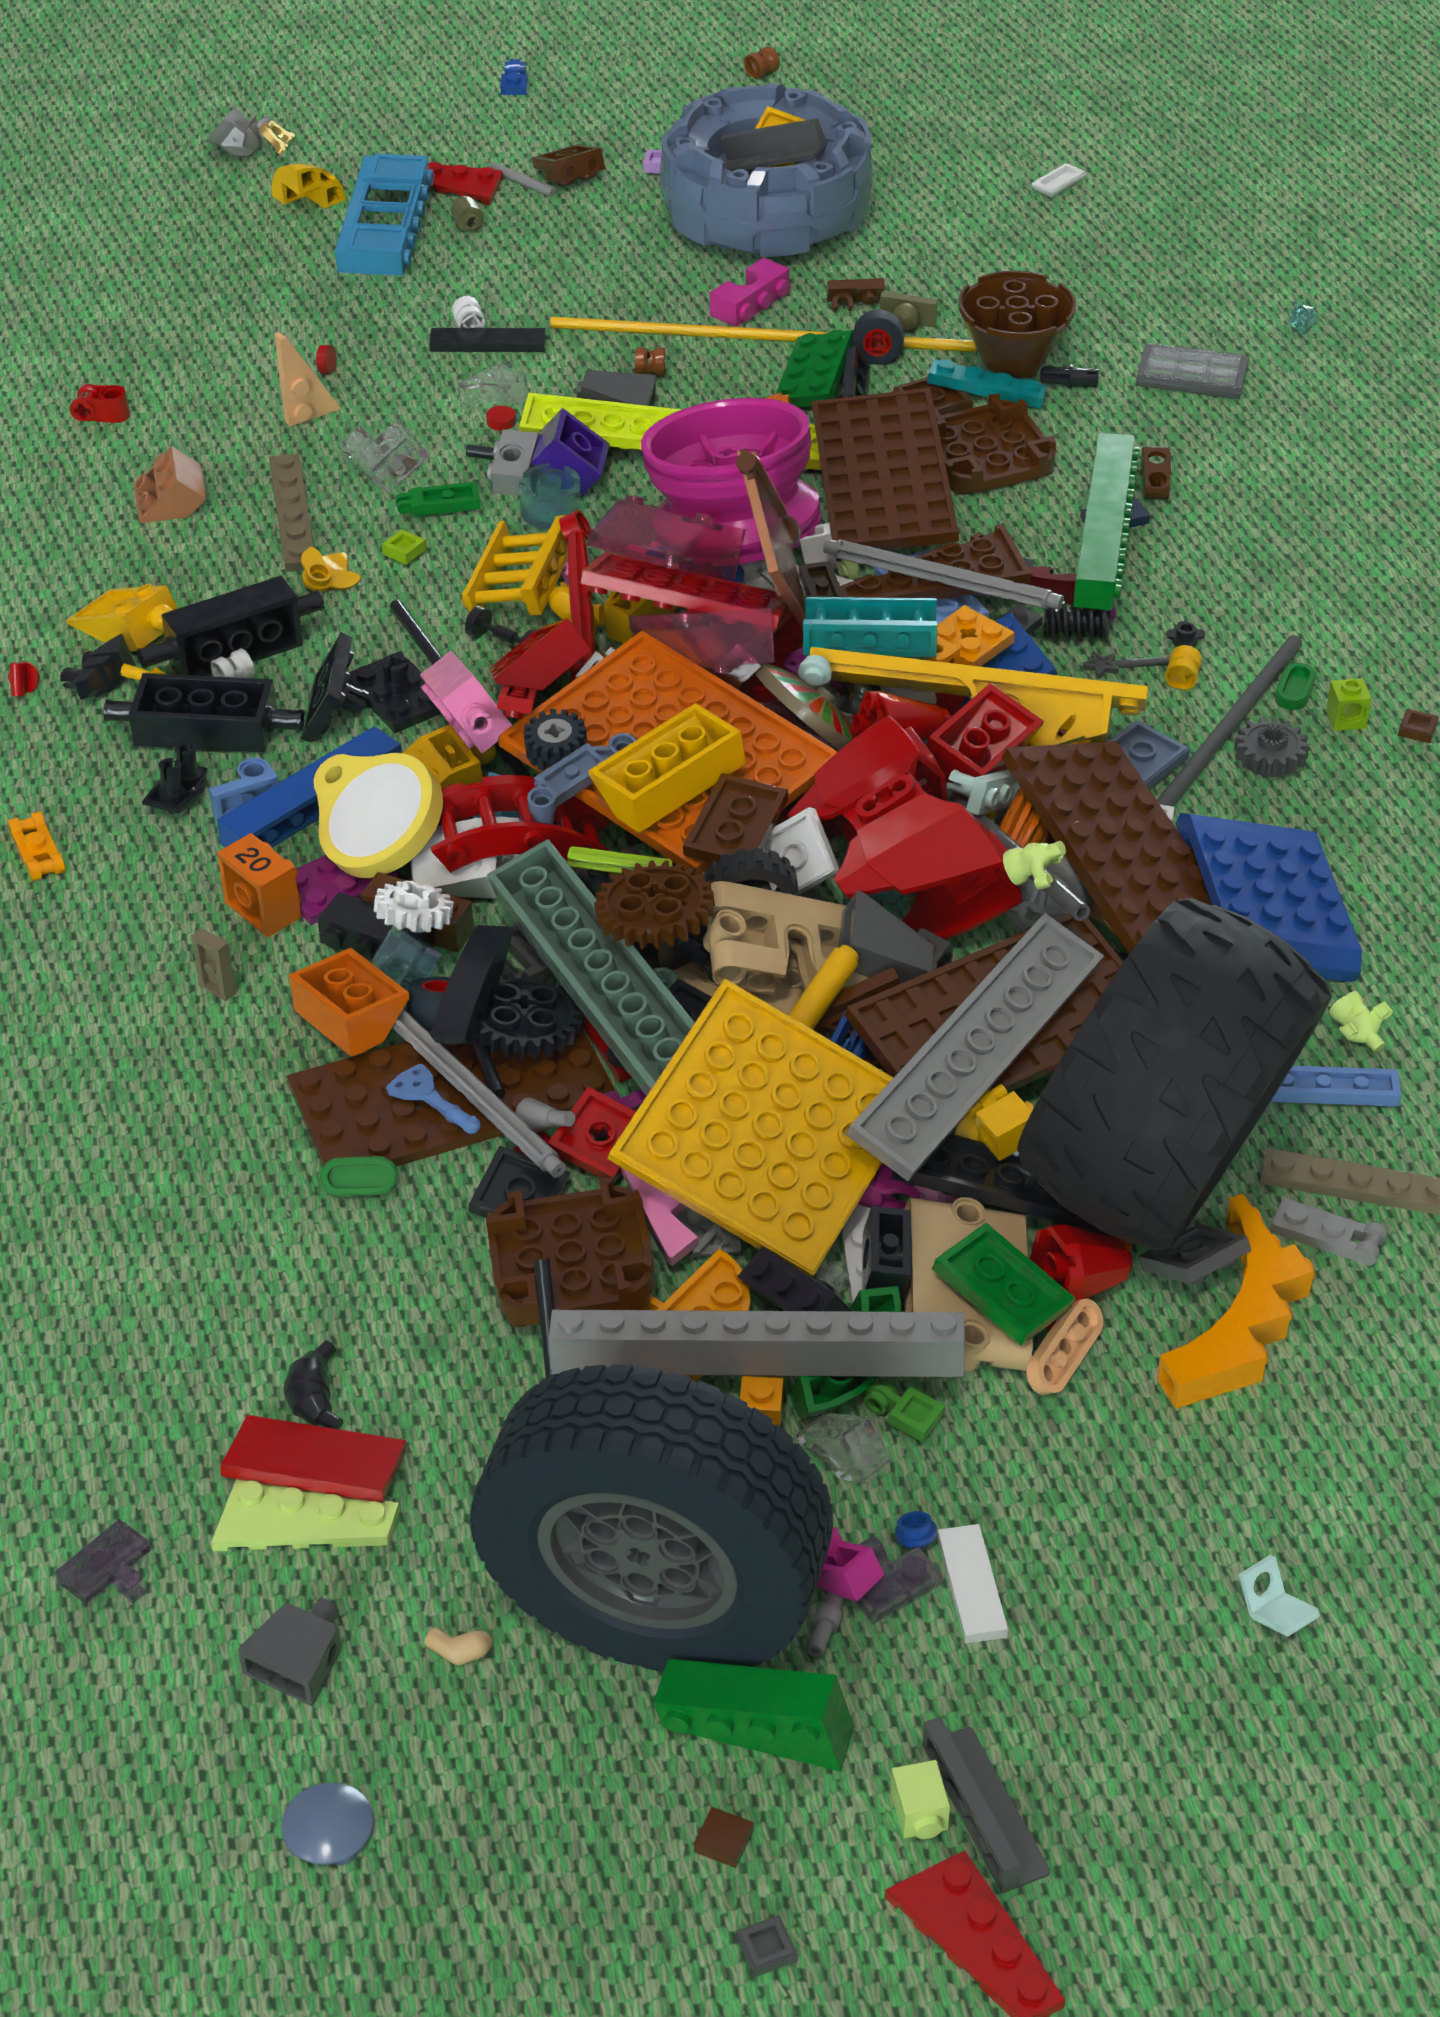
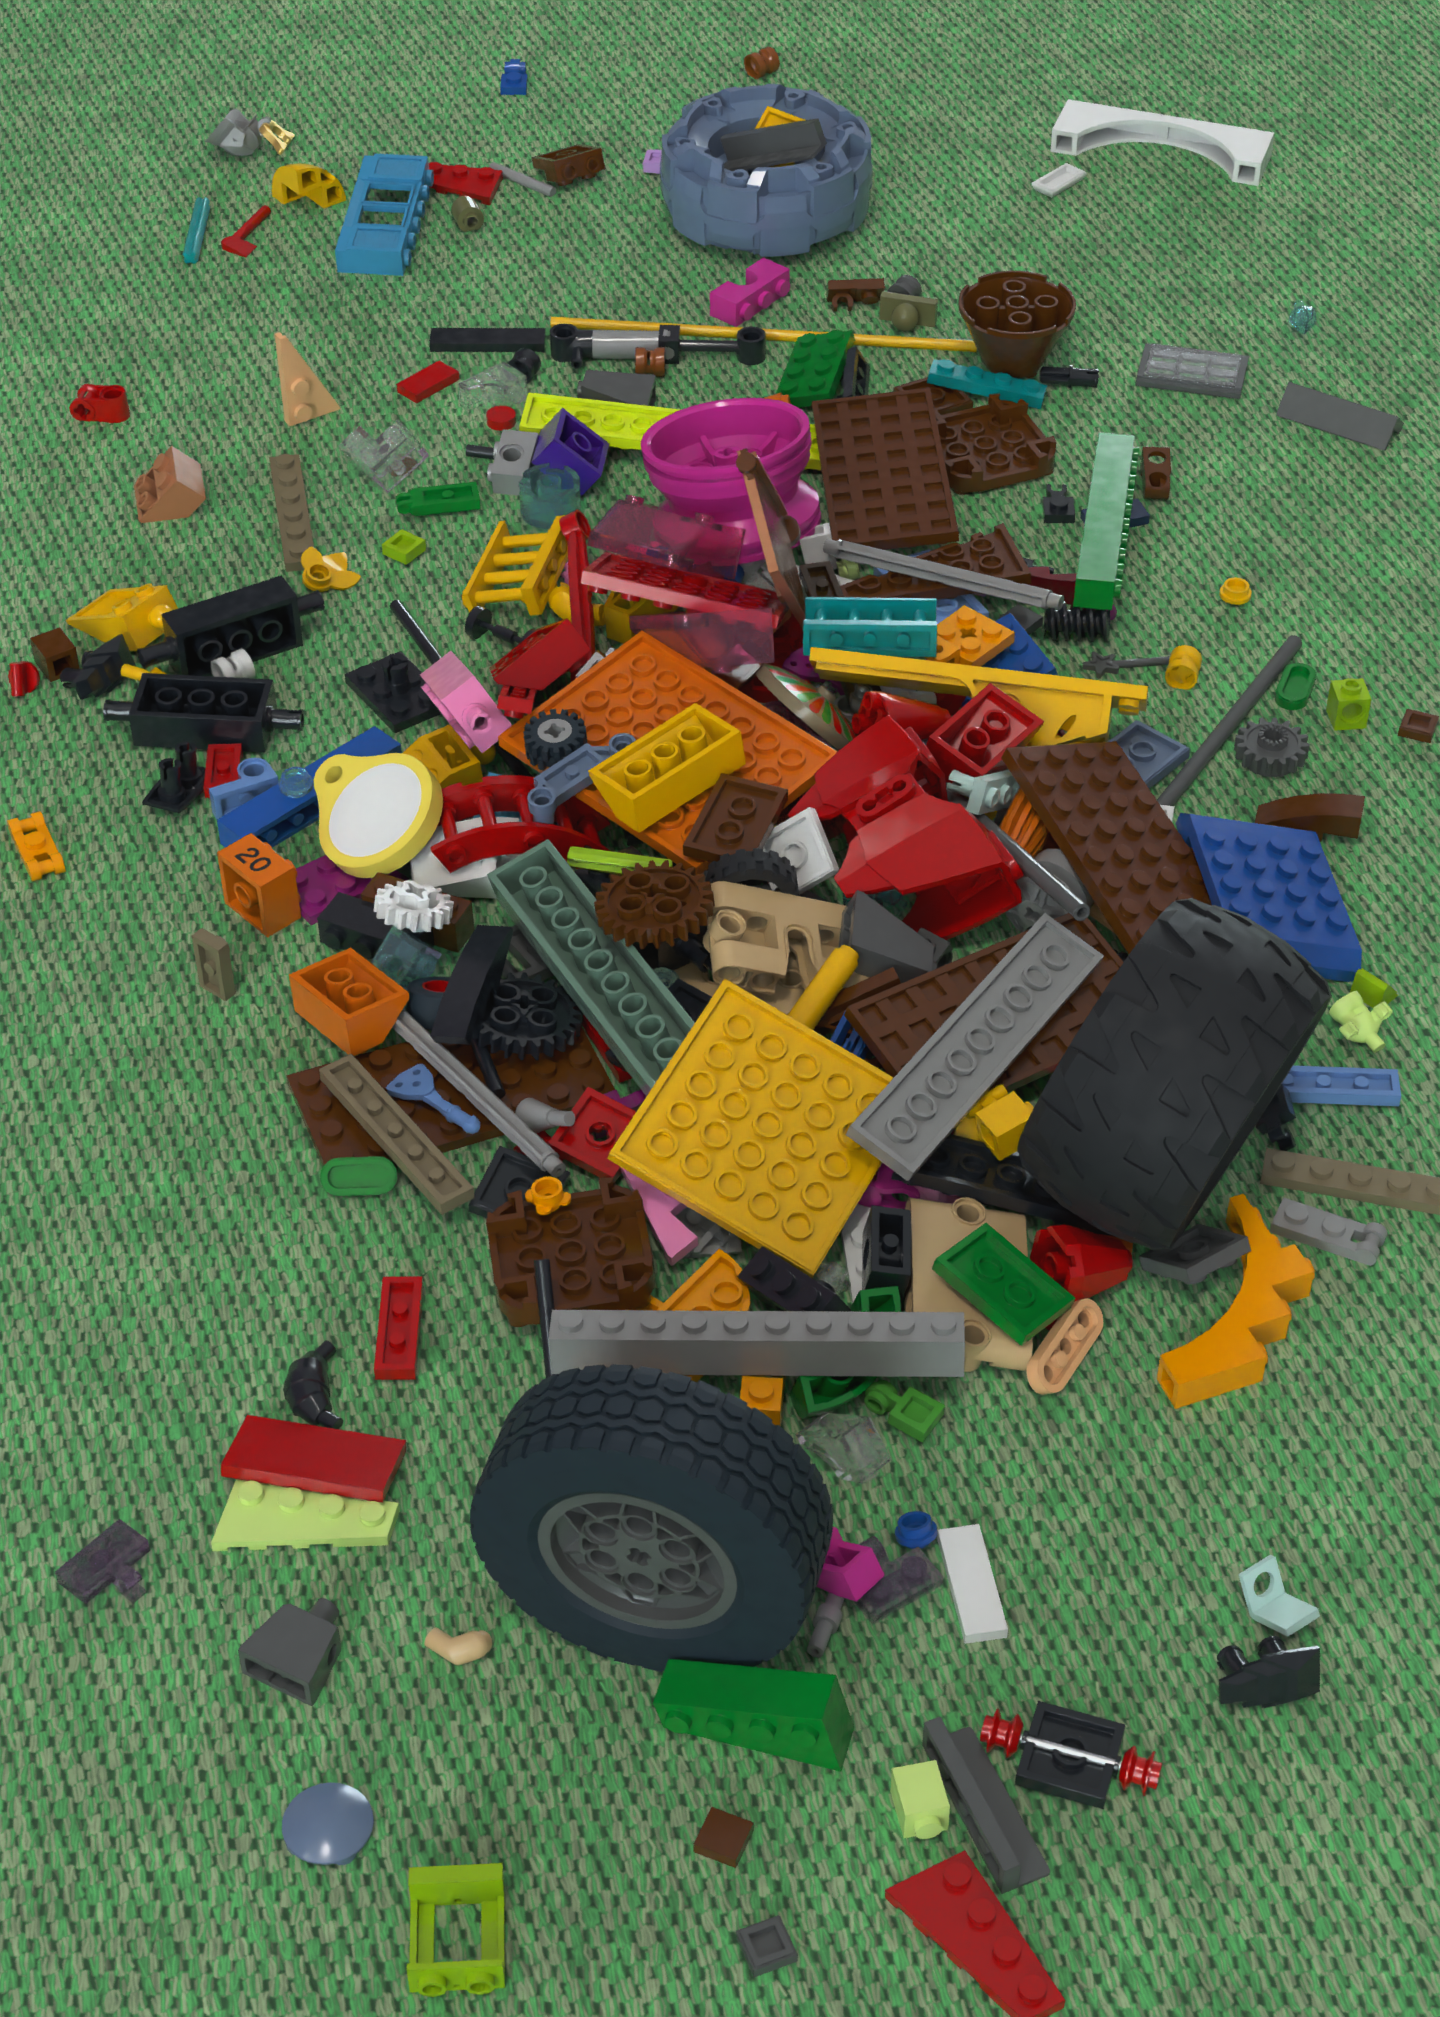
black plate [301,632,369,742] -> none
red tile [316,345,337,374] -> none
white wheel [452,296,485,328] -> none
light aqua plate [798,655,832,686] -> none
black wheel [852,309,904,365] -> none
yellowish green piece [1003,841,1066,889] -> none
black plate [1166,621,1205,647] -> none
none -> reddish brown brick [30,627,80,682]
none -> teal axle [183,197,211,264]
none -> red plate [204,743,243,798]
none -> red piece [221,205,271,257]
none -> clear light blue plate [279,767,314,798]
none -> dark tan plate [319,1054,475,1215]
none -> red plate [374,1276,424,1380]
none -> red tile [396,360,460,403]
none -> lime panel [407,1863,505,1997]
none -> black wheel [505,348,541,385]
none -> light orange plate [525,1176,571,1215]
none -> black piece [550,323,766,369]
none -> dark grey wheel [887,275,922,297]
none -> black plate [980,1701,1163,1809]
none -> black plate [1042,484,1075,523]
none -> white arch [1050,99,1274,186]
none -> black connector [1217,1636,1320,1708]
none -> yellow plate [1219,577,1252,605]
none -> reddish brown slope [1255,793,1365,842]
none -> black plate [1255,1084,1296,1151]
none -> dark grey panel [1276,382,1404,450]
none -> lime slope [1350,968,1398,1008]

